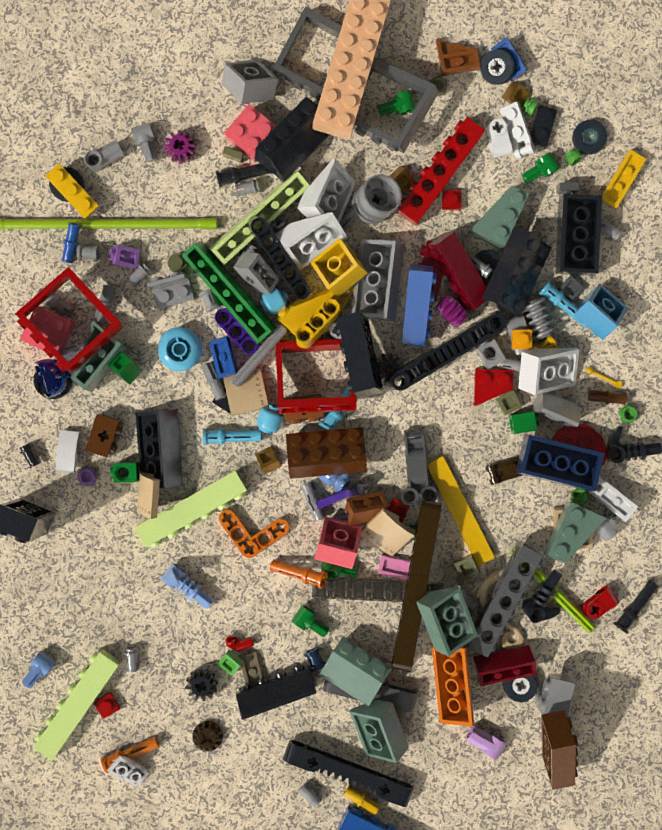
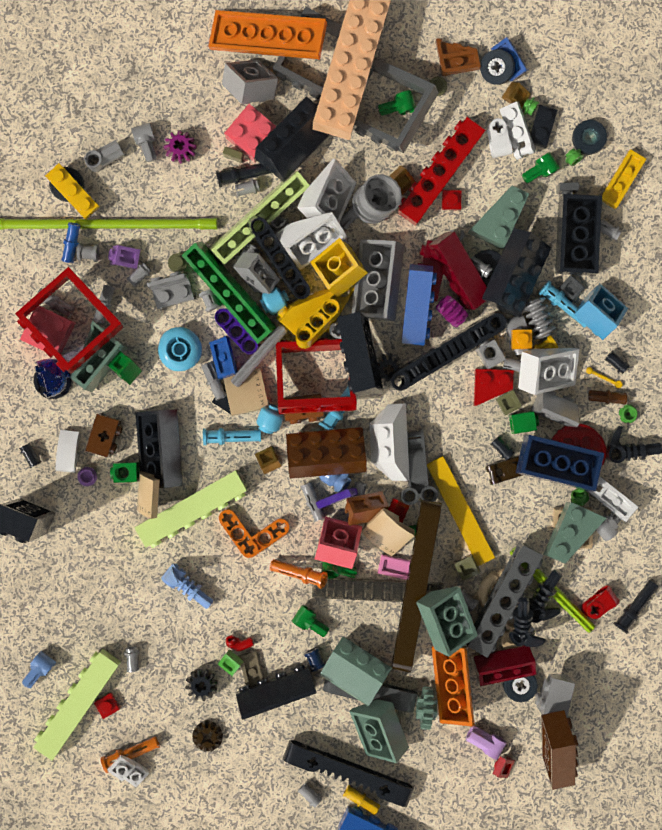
none -> orange plate [208,10,327,60]
none -> white wedge [369,403,410,481]
none -> sand green gear [416,686,438,730]
none -> black pin [490,436,515,460]
none -> red plate [492,756,515,778]
none -> black piece [509,597,546,647]
none -> black pin [604,350,630,374]

